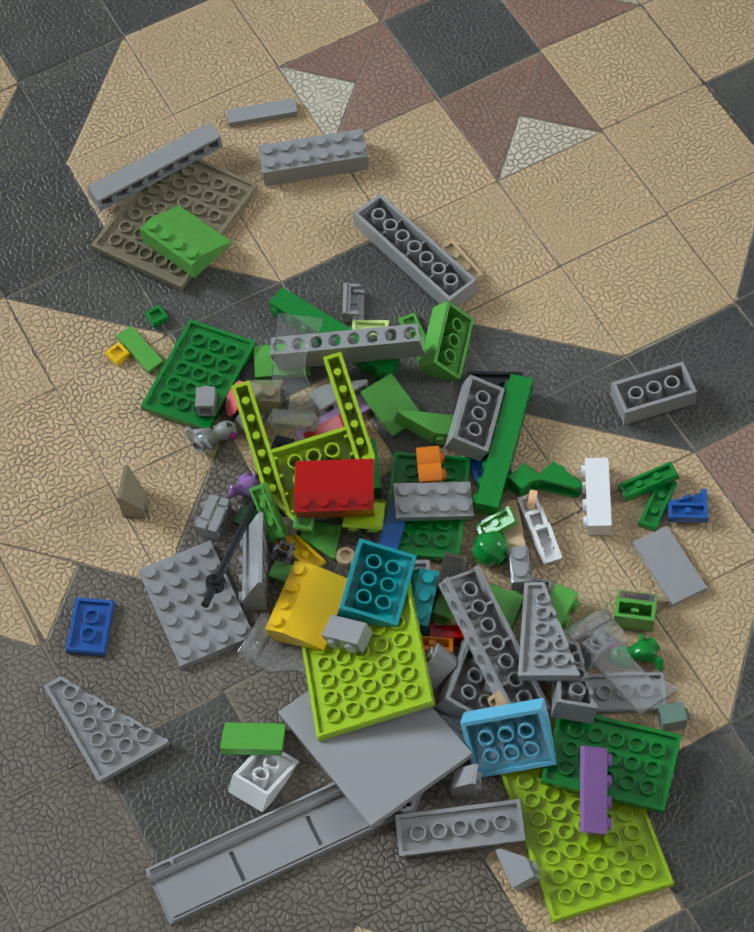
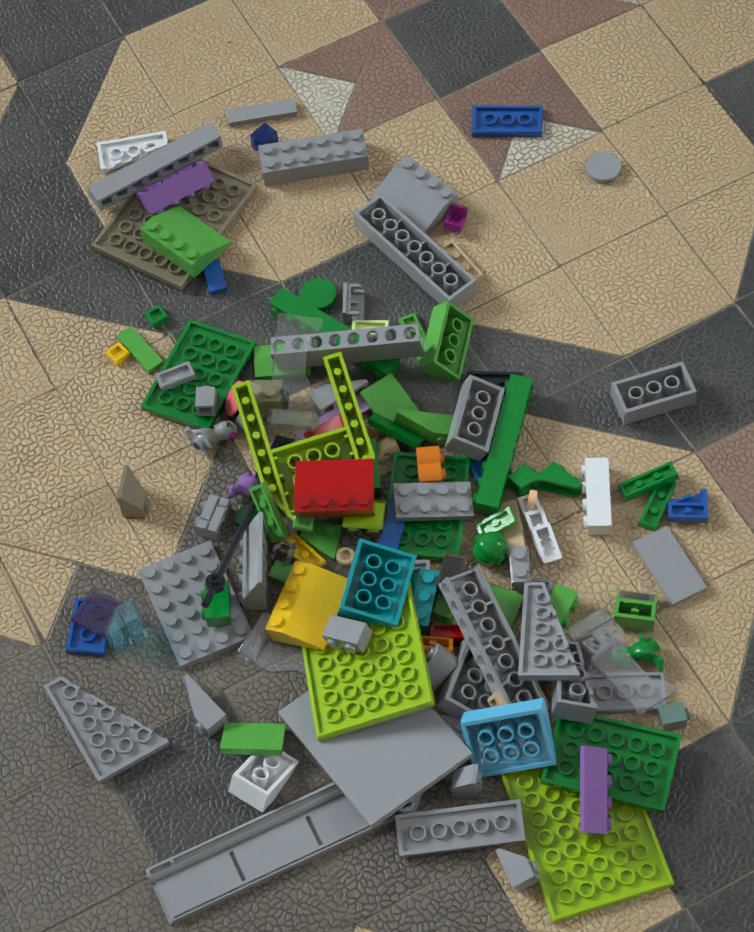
none -> clear purple tile [71,588,126,639]
none -> white wing [97,131,168,174]
none -> clear light blue slope [104,599,148,653]
none -> medium lavender slope [135,161,214,215]
none -> light grey tile [155,361,197,392]
none -> light grey slope [184,674,228,738]
none -> green brick [201,581,232,627]
none -> blue tile [204,259,228,295]
none -> clear blue brick [250,123,279,151]
none -> green tile [300,278,337,311]
none -> green tile [367,412,425,450]
none -> light grey slope [371,155,459,234]
none -> tan piece [377,436,401,462]
none -> magenta bracket [443,203,468,233]
none -> blue tile [472,105,543,137]
none -> light grey tile [586,152,621,183]

